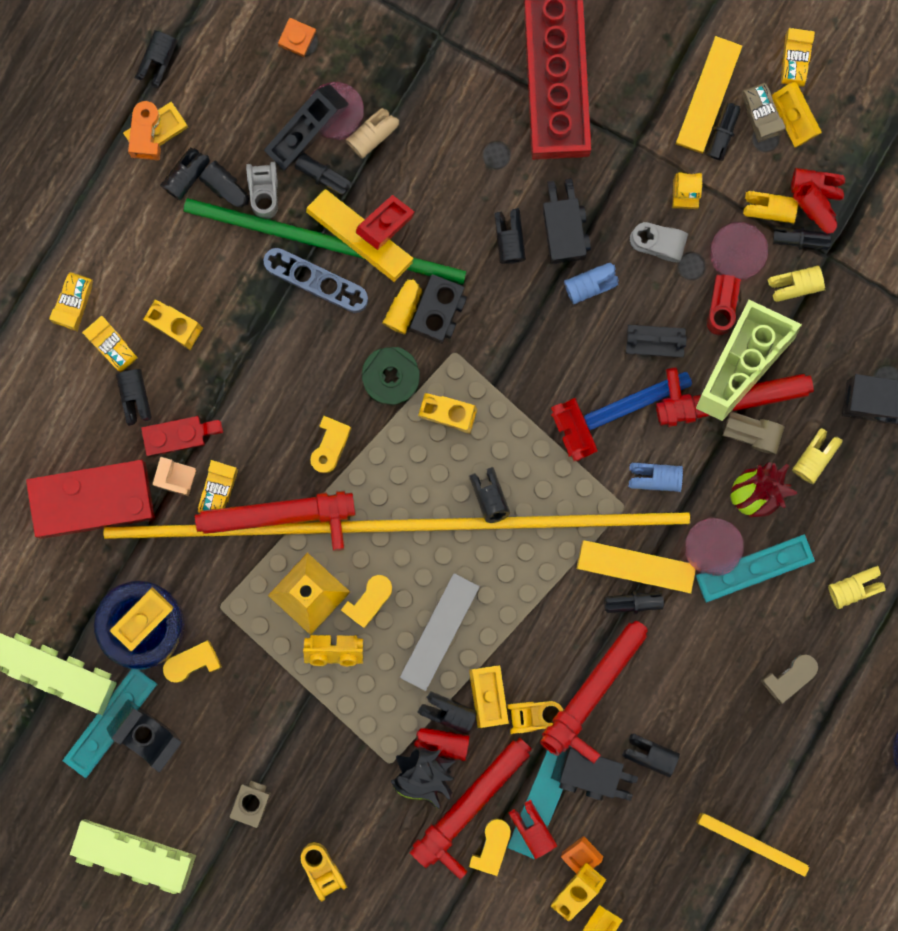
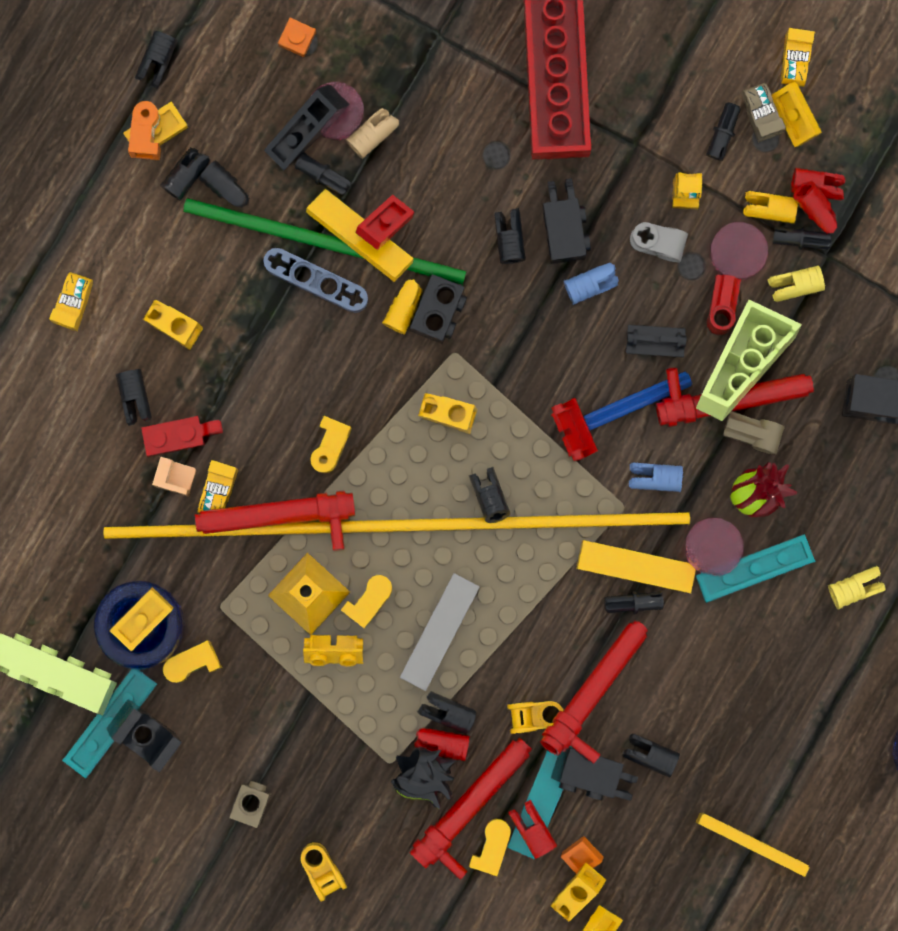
red brick [26,460,155,539] -> none
yellowish green wedge [70,819,196,894] -> none
yellow leg [82,316,138,373] -> none
light grey piece [246,162,278,219] -> none
dark green plate [362,347,420,406] -> none
yellow plate [469,665,509,728] -> none
yellow tile [676,36,742,154] -> none
dark tan leg [761,655,818,704] -> none
light yellow hinge [792,428,843,484] -> none

